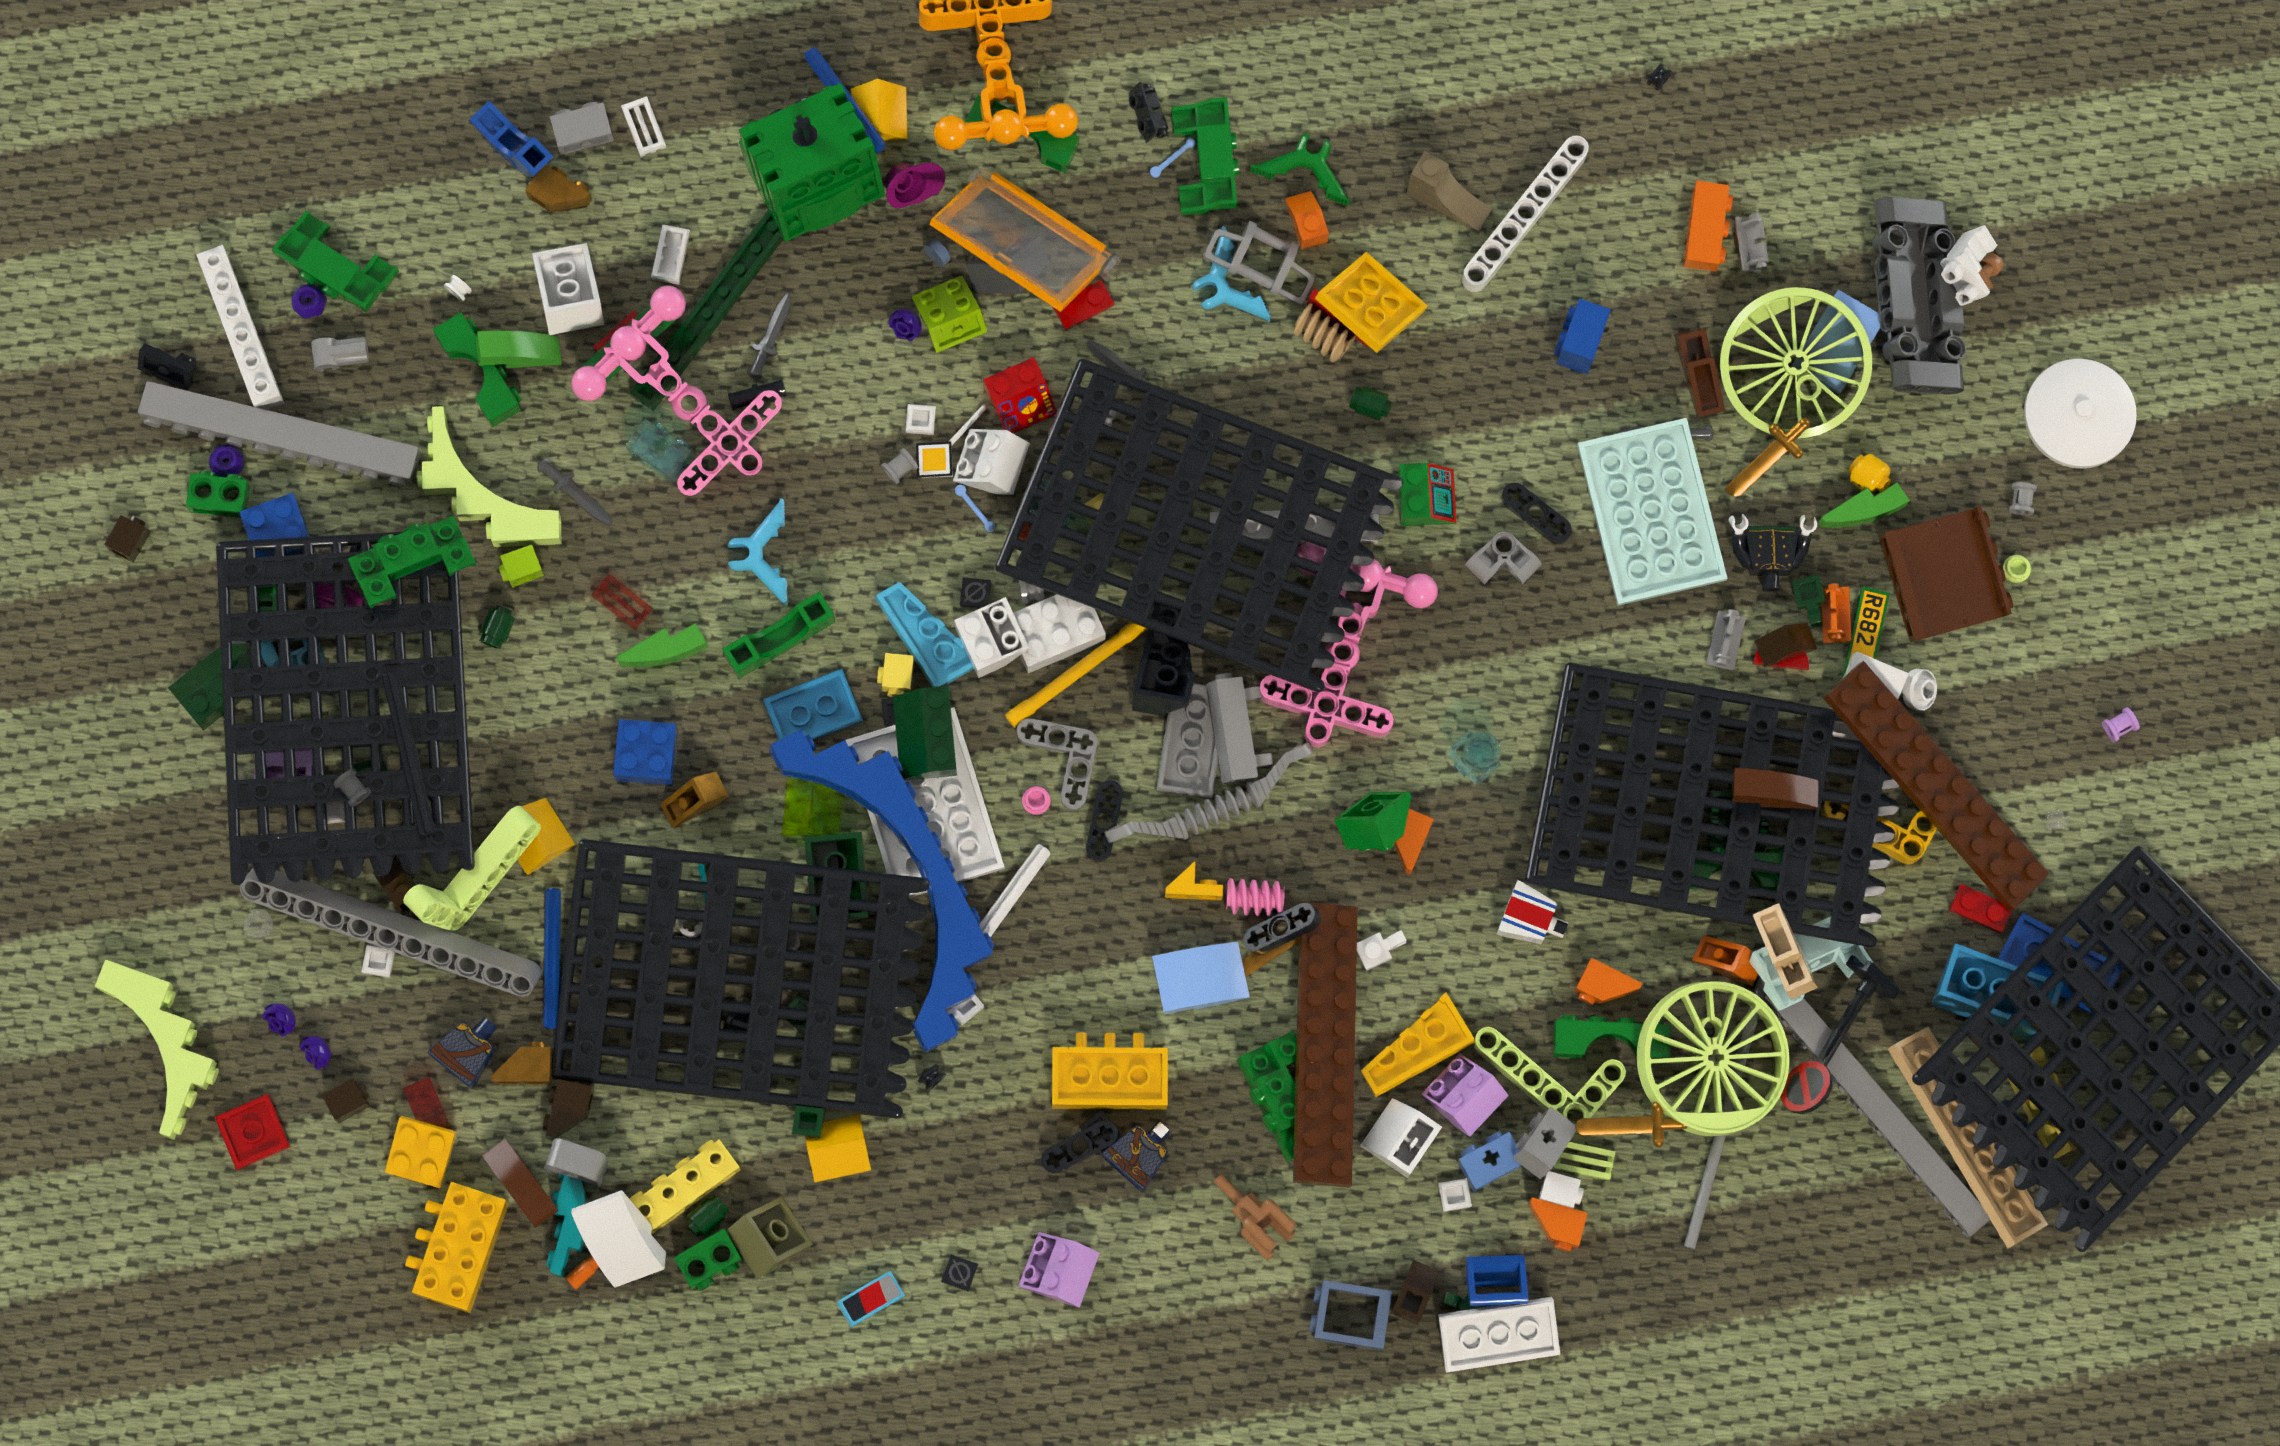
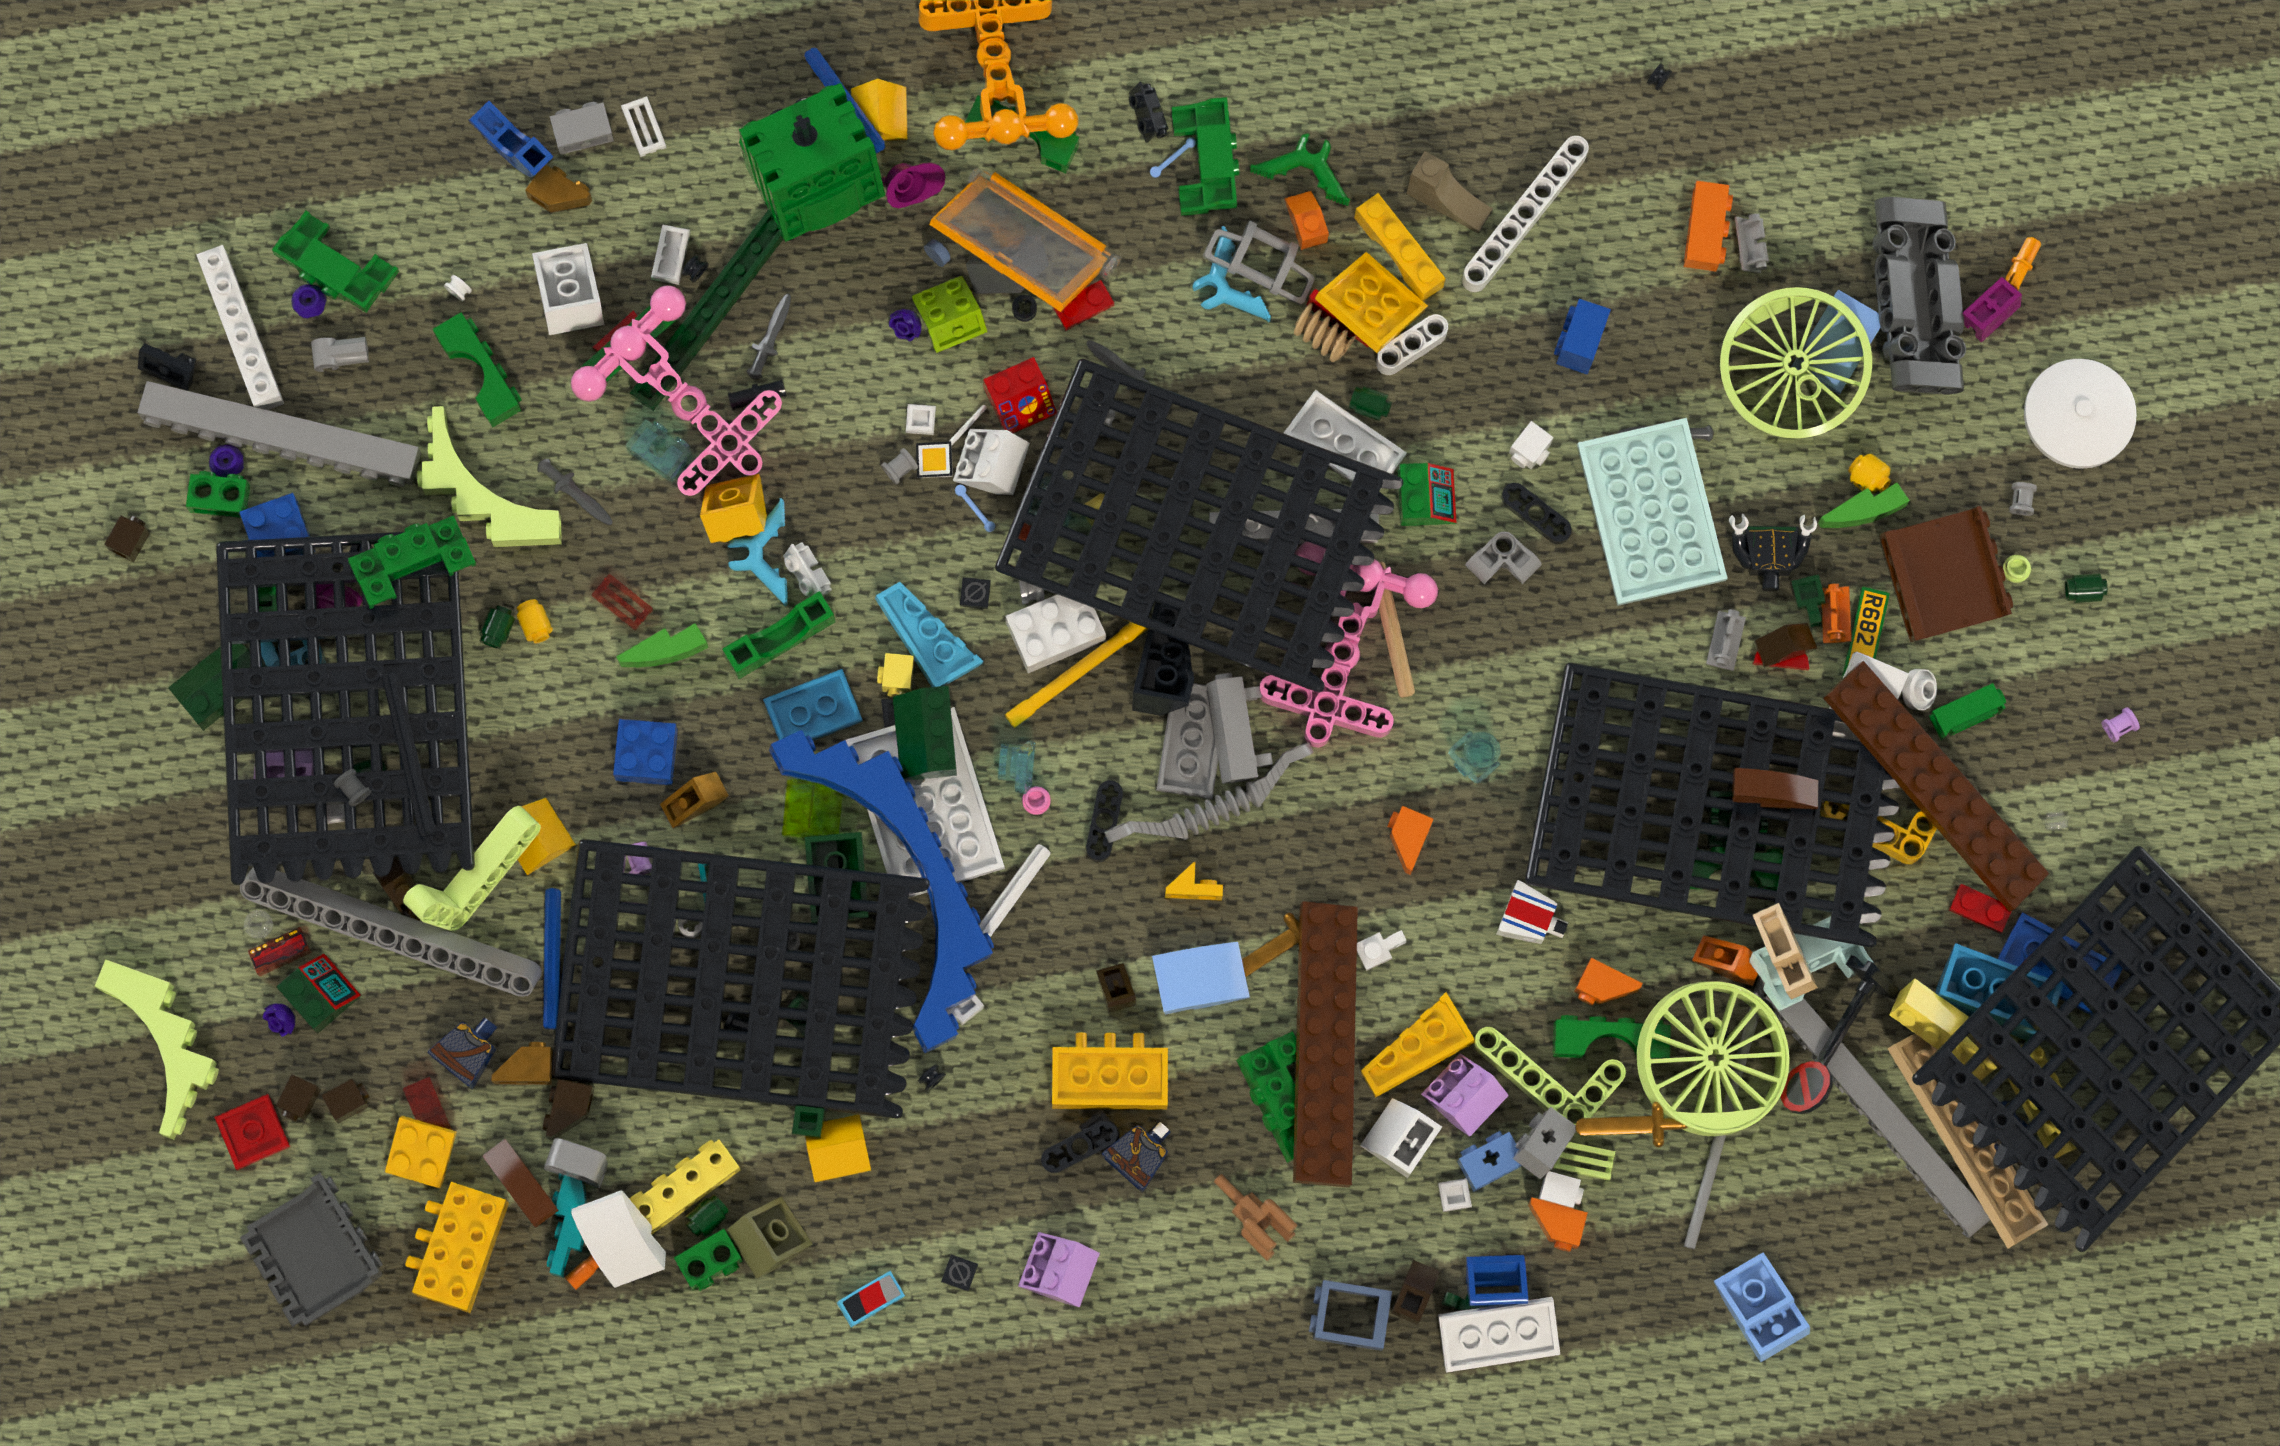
dark purple plate [300,1036,331,1070] -> none
white tile [361,944,395,978] -> none
bright green slope [475,331,562,368] -> none
lime brick [498,544,544,588] -> none
white slope [954,597,1029,678] -> none
light grey beam [1017,719,1097,811] -> none
bright pink piece [1226,878,1285,917] -> none
black beam [1243,903,1321,955] -> none
green slope [1334,791,1411,851] -> none
reddish brown slope [1674,328,1725,417] -> none
pearl gold sword [1725,418,1810,496] -> none
white hips [1940,225,2004,306] -> none
none -> dark grey hinge [240,1173,383,1327]
none -> slope [248,927,312,977]
none -> slope [276,954,361,1034]
none -> dark brown brick [276,1074,321,1122]
none -> yellow brick [516,599,553,643]
none -> lavender bush [627,842,652,875]
none -> black bush [682,255,709,283]
none -> yellow slope [700,474,767,543]
none -> white hinge [783,542,832,598]
none -> clear light blue piece [998,741,1036,794]
none -> black bush [1012,295,1037,322]
none -> dark brown slope [1096,963,1136,1013]
none -> white tile [1284,390,1407,490]
none -> yellow arch [1354,193,1446,302]
none -> tan axle [1375,562,1415,697]
none -> white beam [1376,314,1448,375]
none -> white brick [1509,421,1554,469]
none -> light blue slope [1714,1252,1810,1363]
none -> light yellow brick [1889,979,1997,1080]
none -> green window [1929,683,2006,741]
none -> magenta hinge [1962,277,2022,343]
none -> light orange axle [2005,237,2041,291]
none -> dark green brick [2065,573,2108,603]

